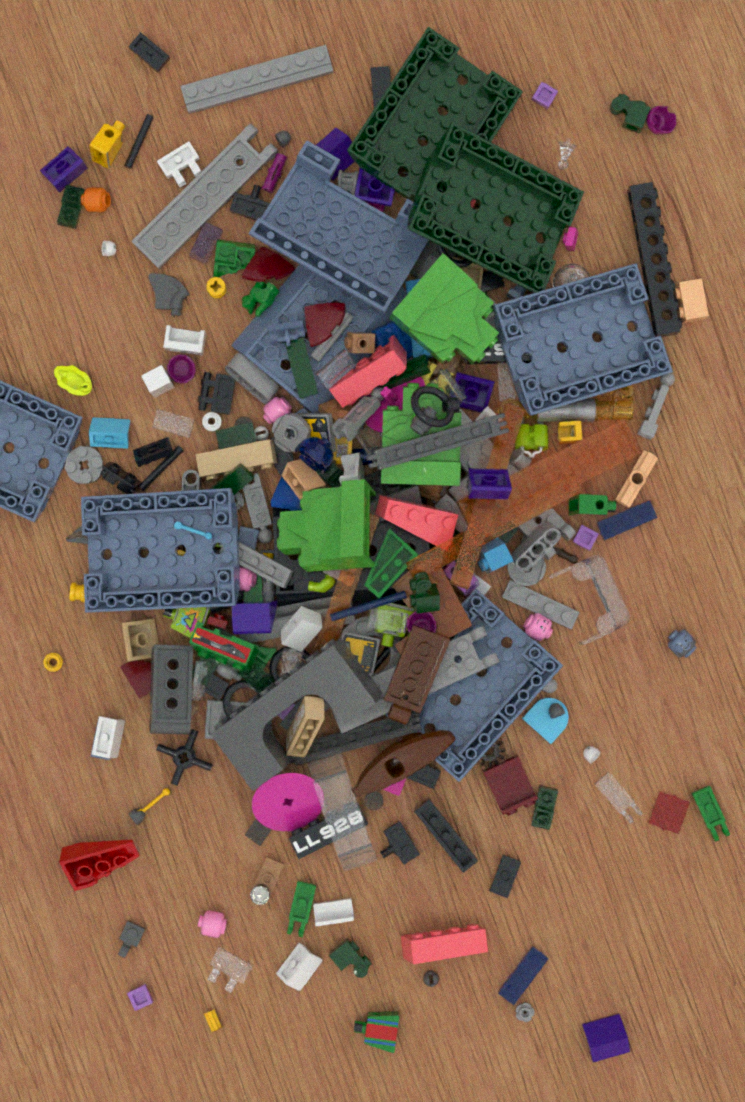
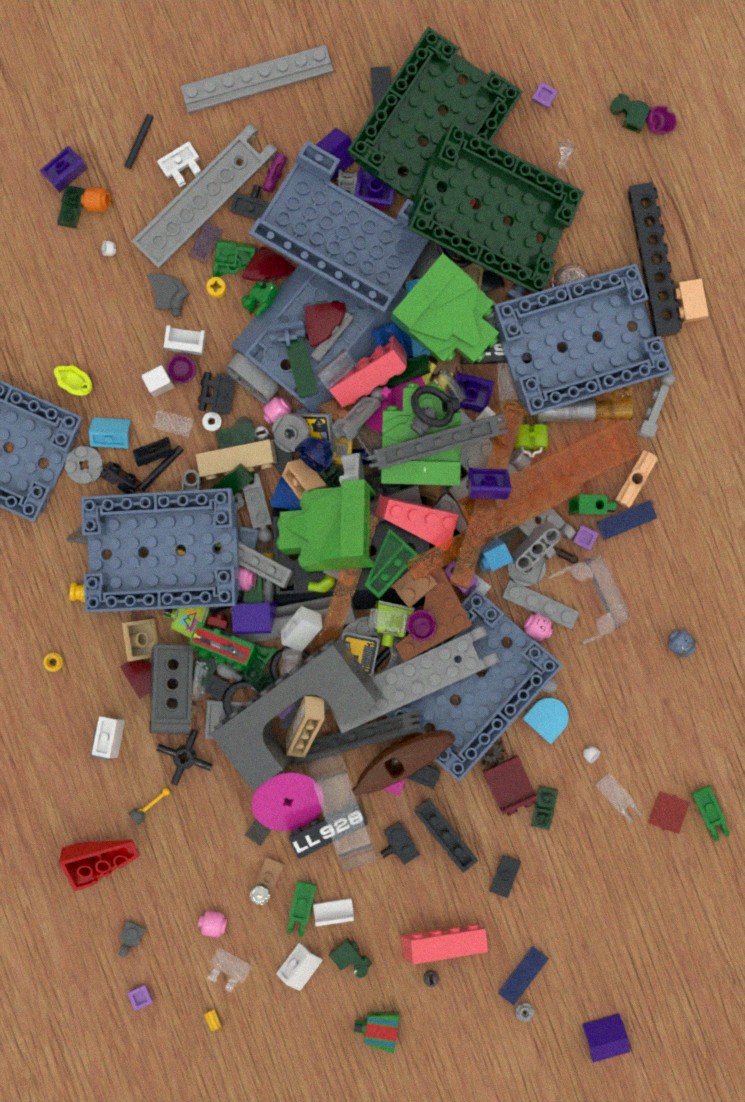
yellow torso [89,120,125,169] -> none
black plate [128,32,170,72] -> none
medium azure hinge [174,522,212,540] -> none
dark grey hinge [275,131,291,148] -> none
dark blue bar [330,591,407,622] -> none
medium nougat brick [344,332,375,353] -> none
clear smoke tile [364,791,383,810] -> none
reddish brown hinge [383,624,450,725] -> none
dark green brick [409,571,440,614] -> none
dark grey hinge [548,703,565,719] -> none
yellow window [557,421,582,444] -> none
dark pink plate [563,227,579,251] -> none

